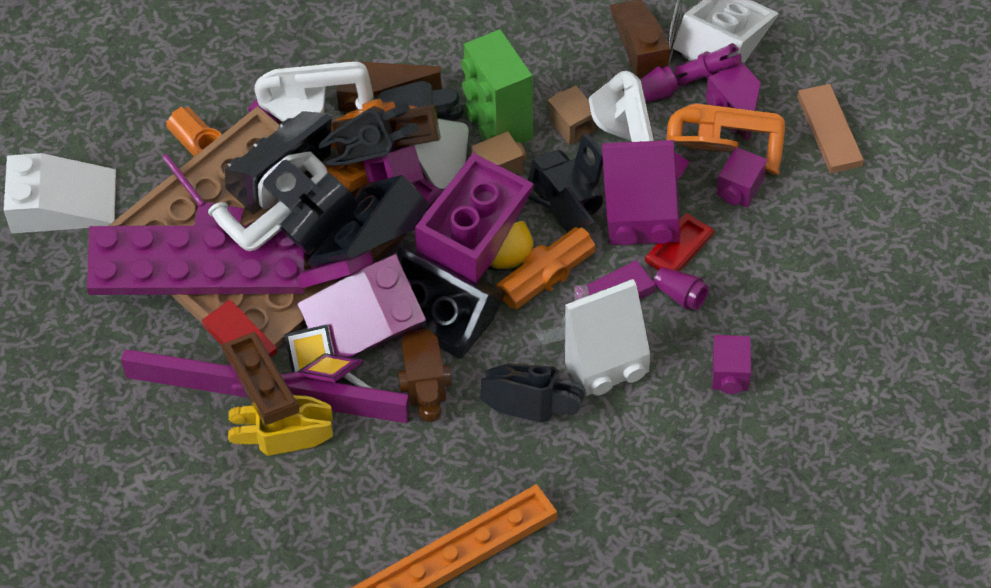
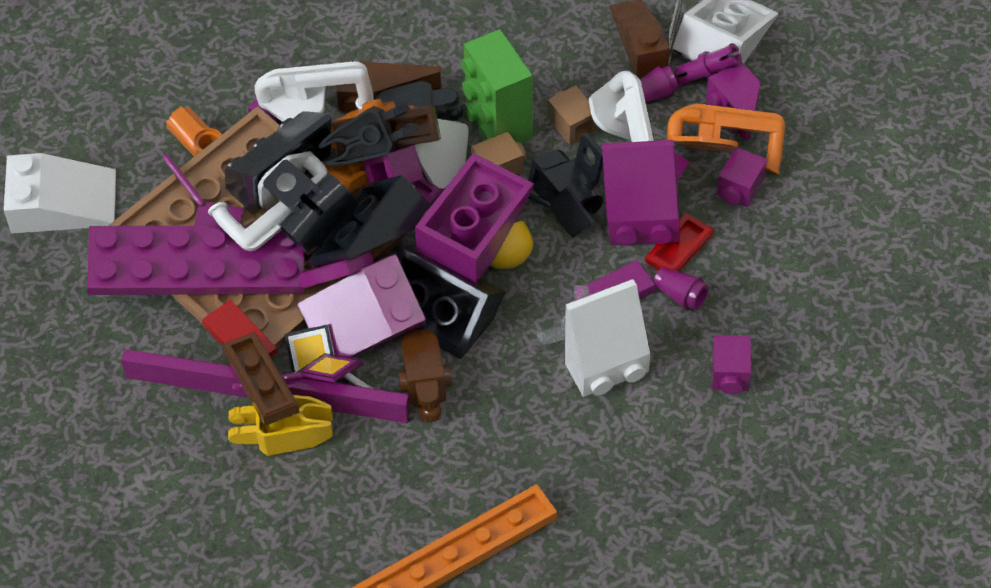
black hinge [480,363,587,423] -> none
orange piece [496,227,596,310] -> none
nougat tile [797,84,864,174] -> none

